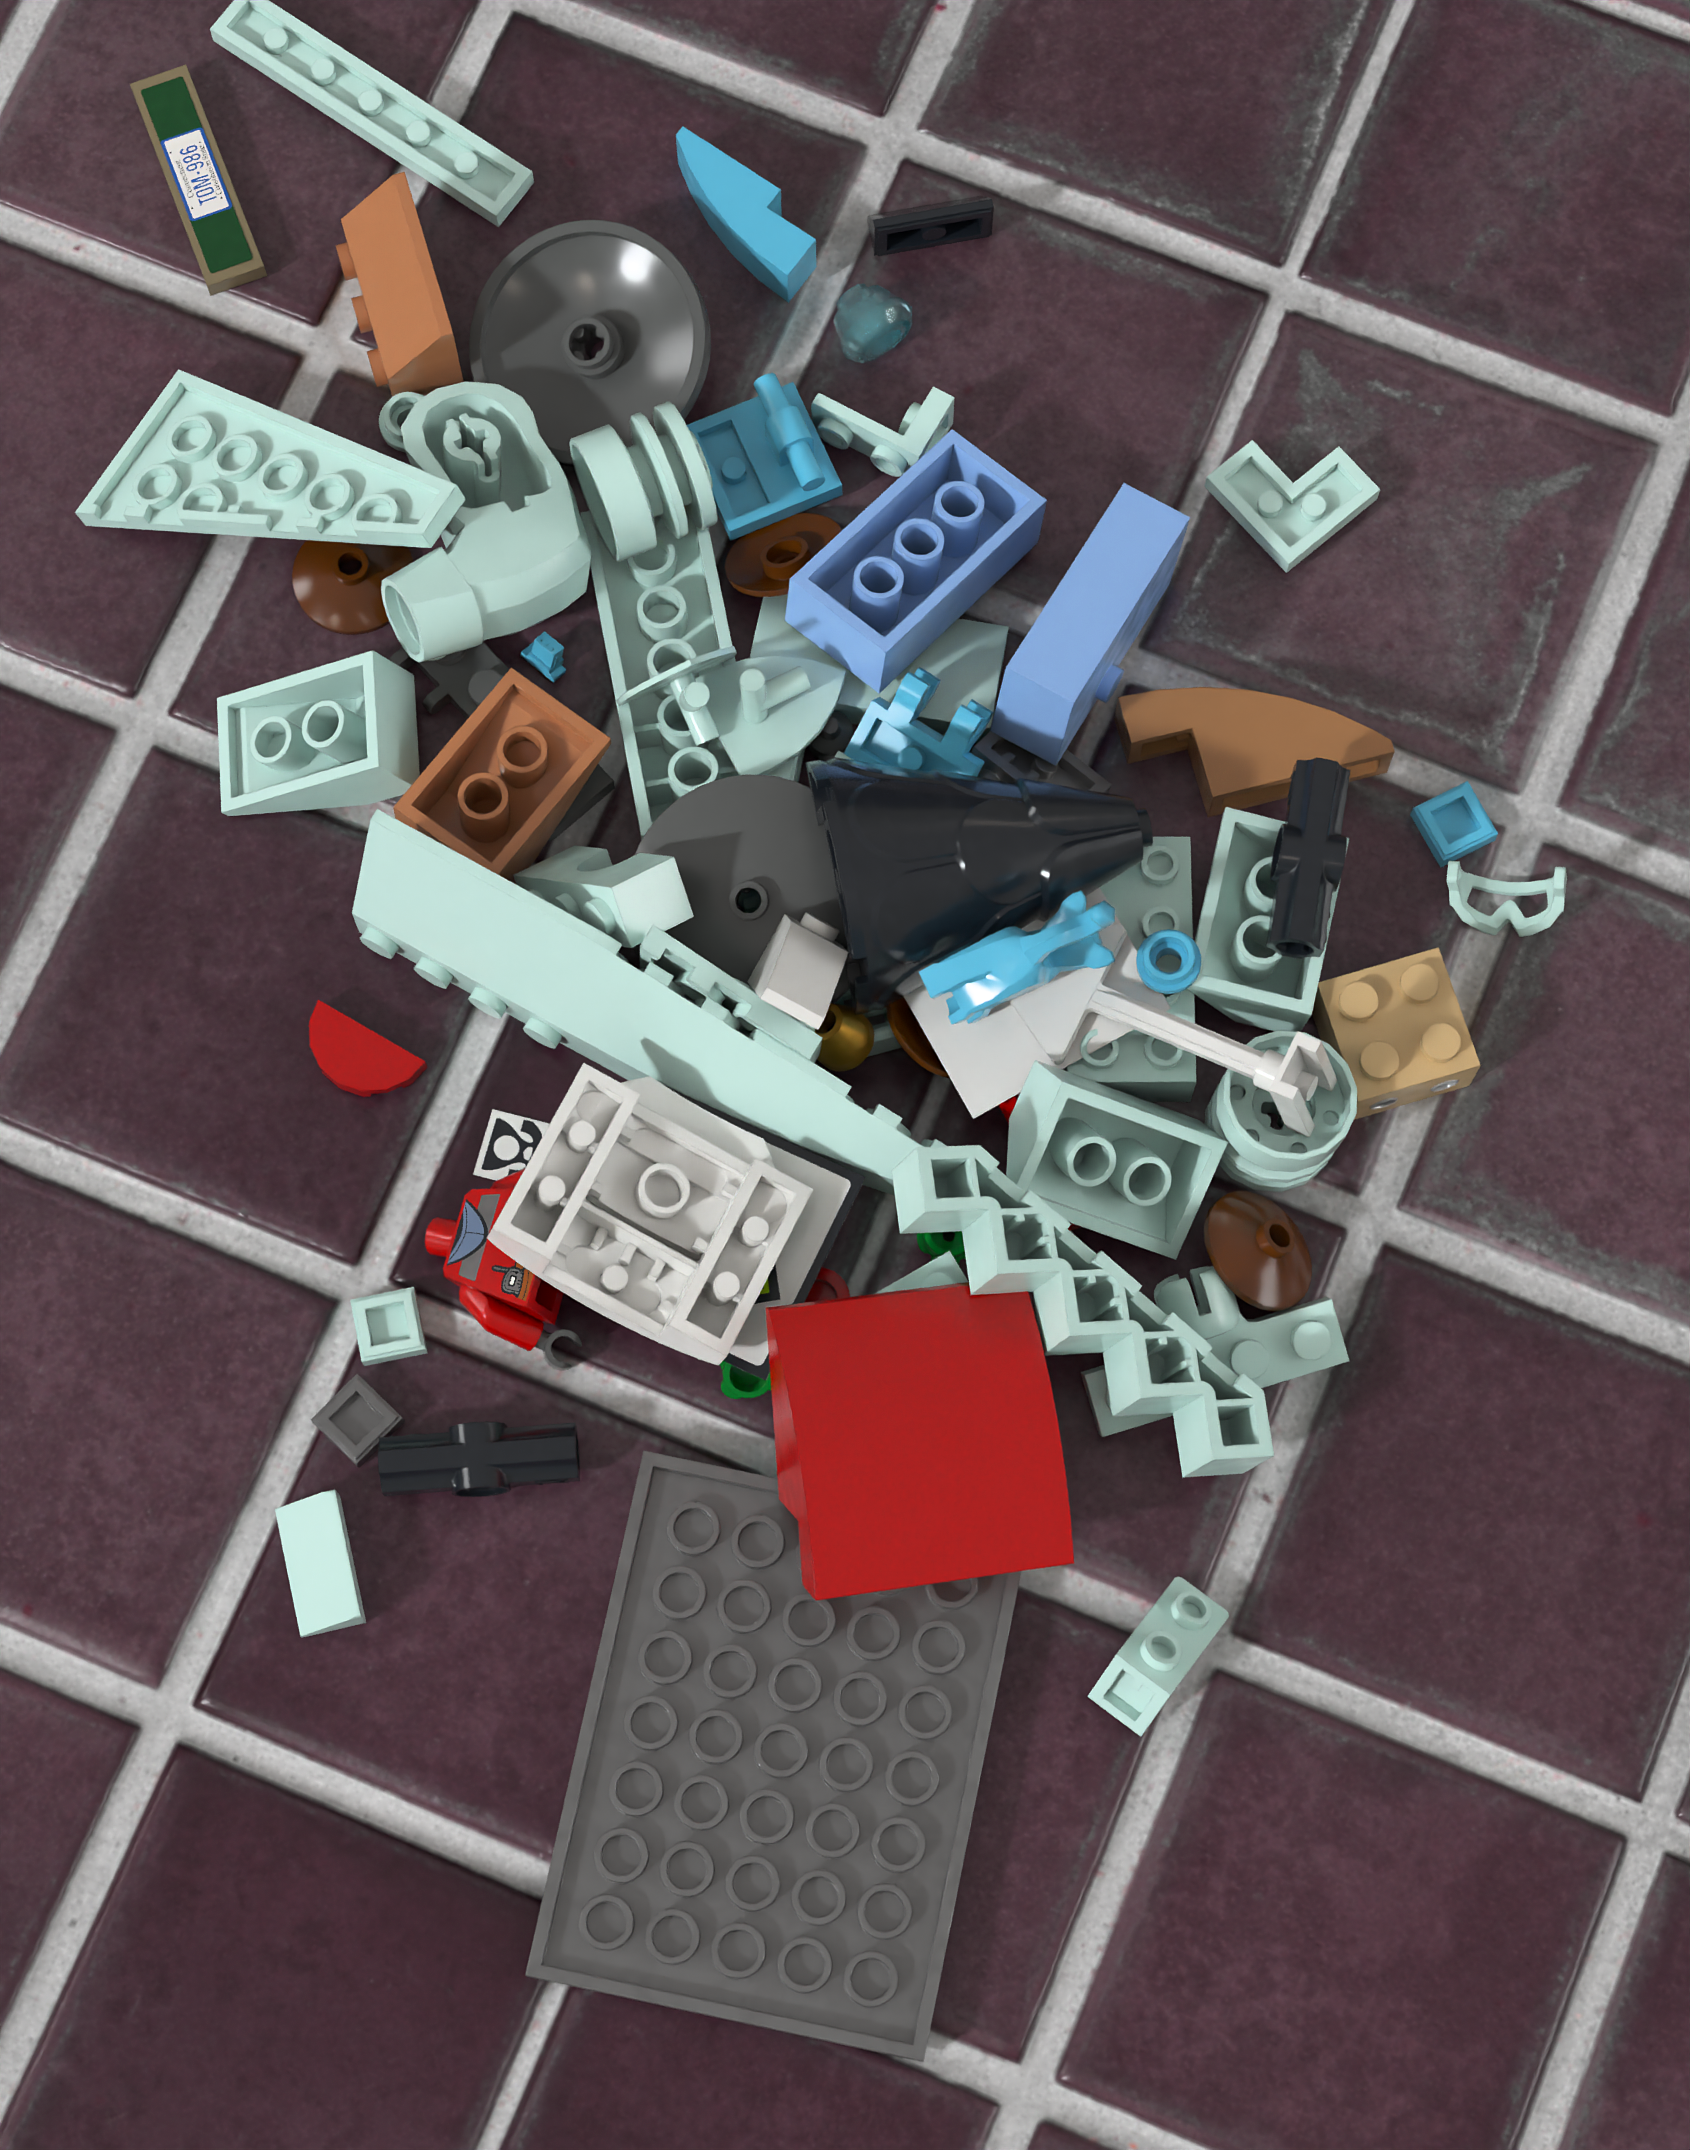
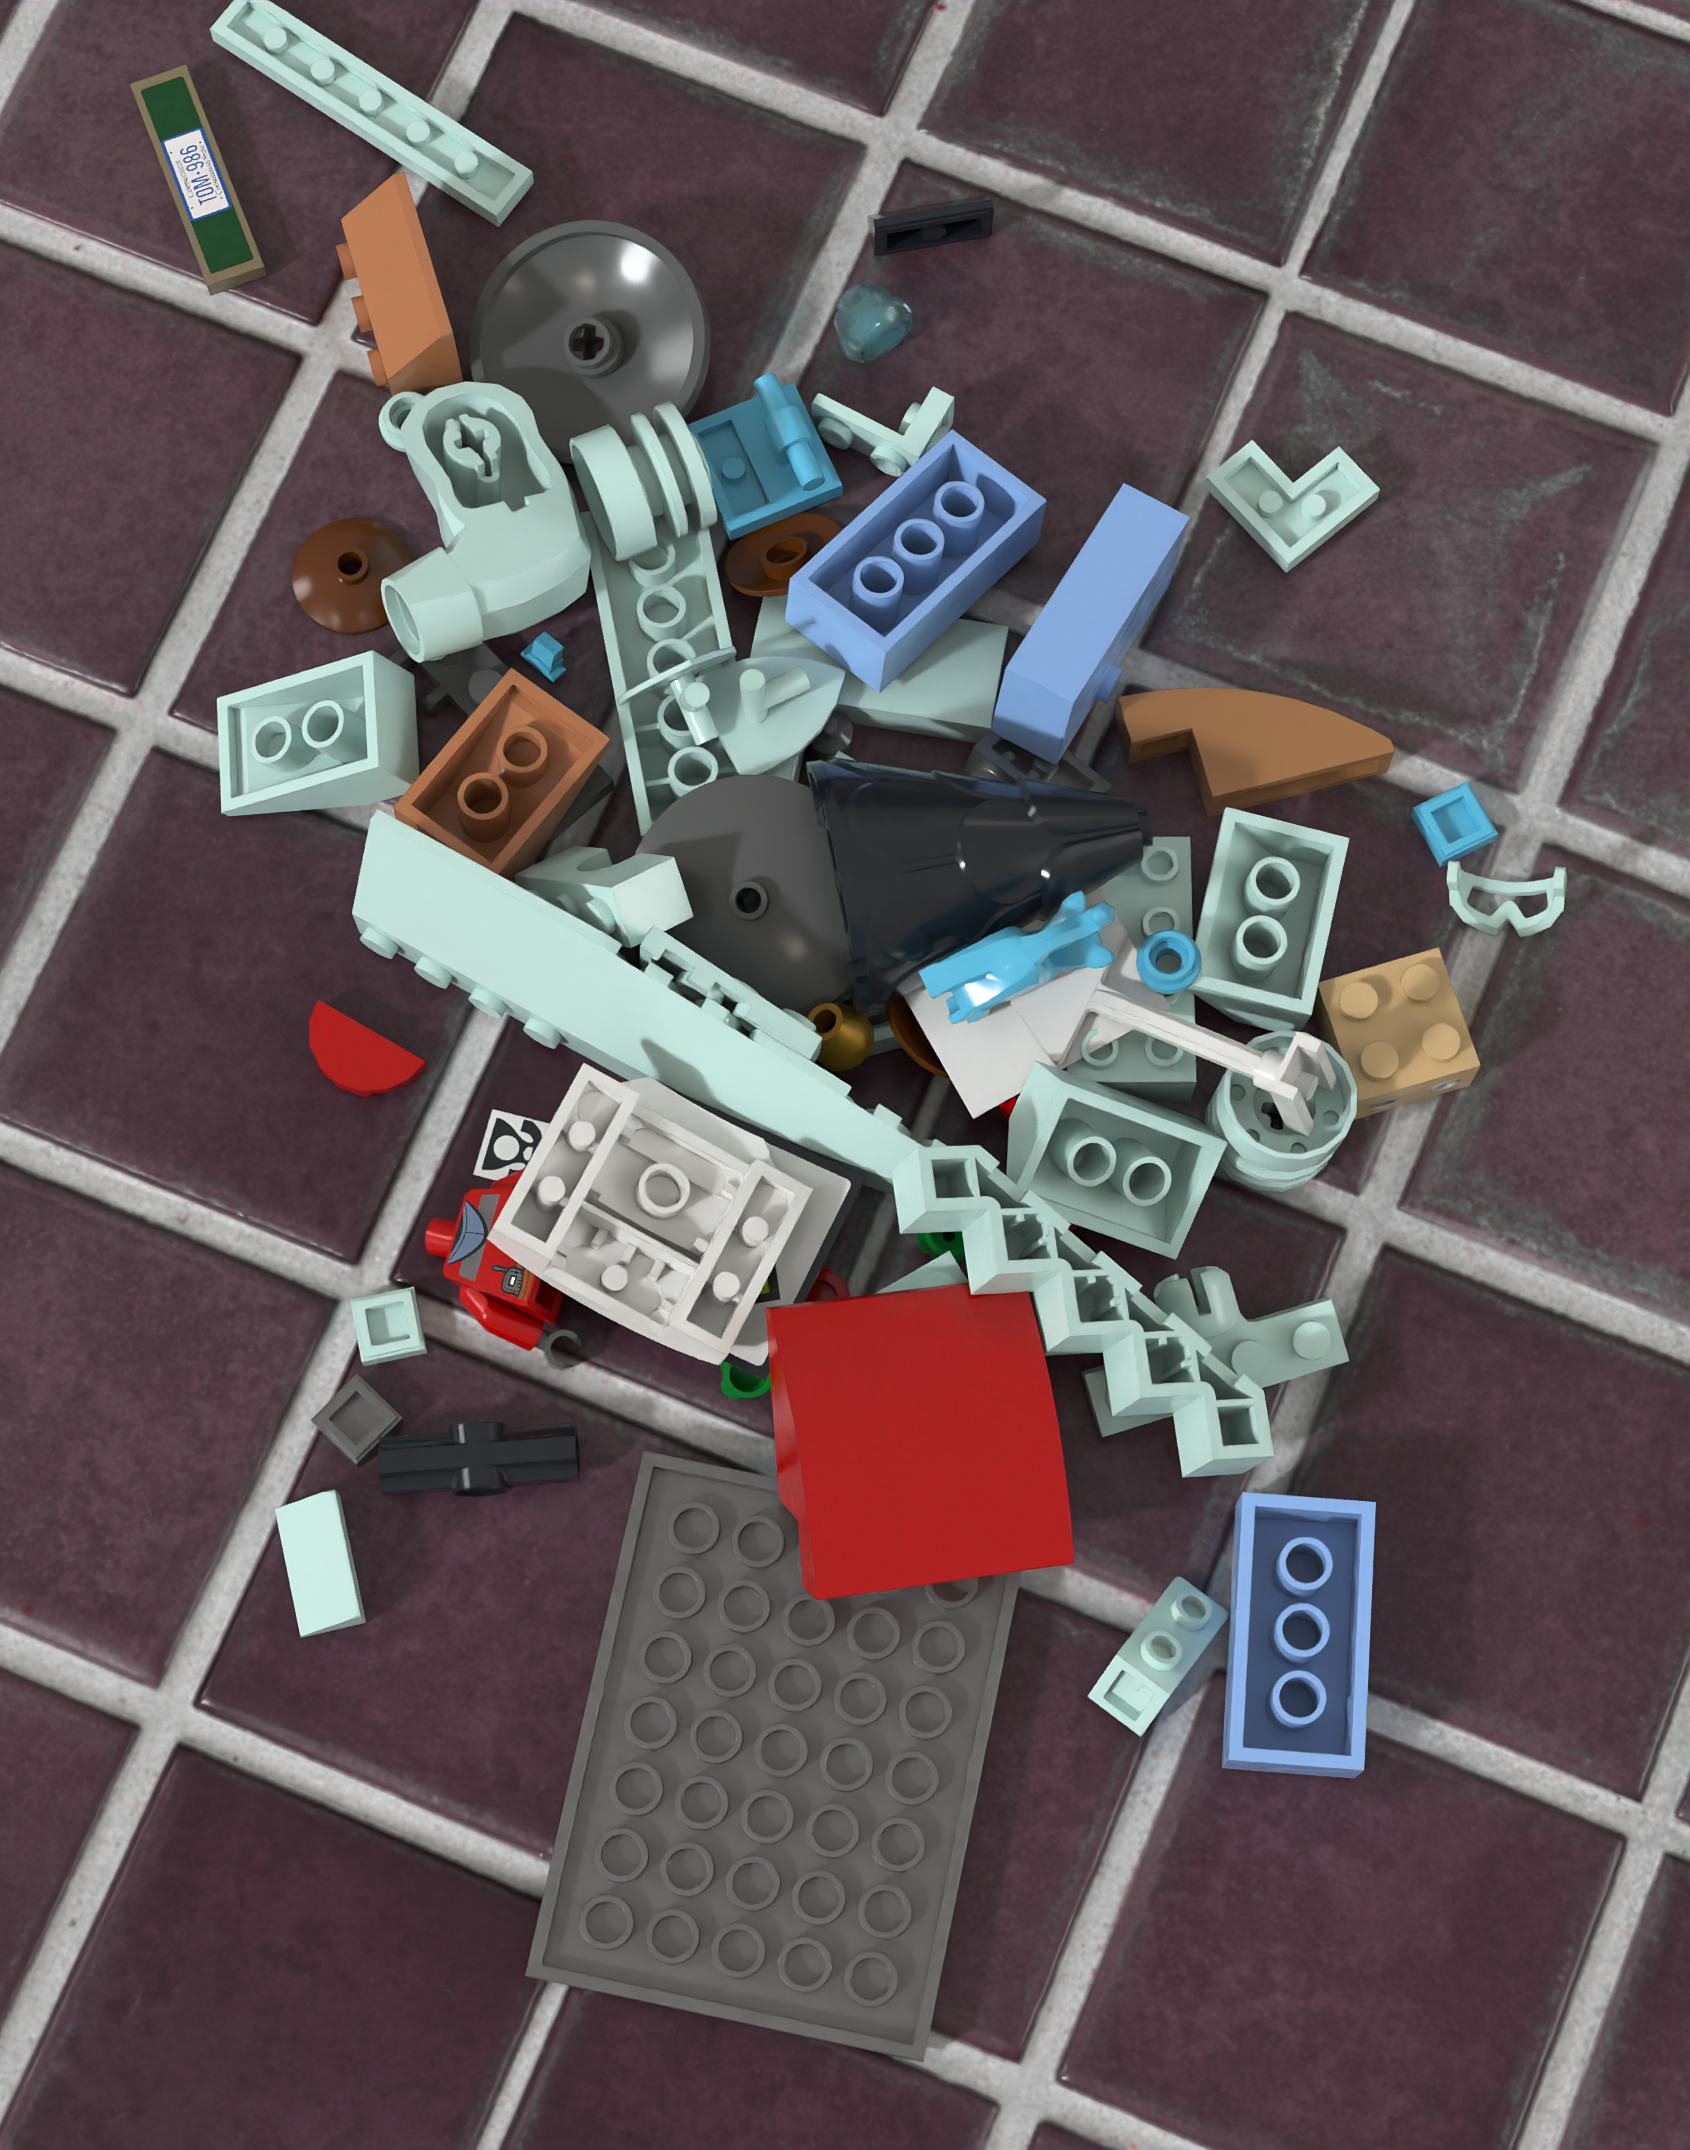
light aqua wing [75,369,466,548] -> none
medium azure slope [676,126,817,303] -> none
white slope [747,912,849,1030] -> none
medium azure plate [844,667,994,777] -> none
reddish brown dish [1204,1191,1312,1311] -> none
black piece [1266,757,1351,959] -> none
none -> light blue brick [1222,1492,1376,1778]

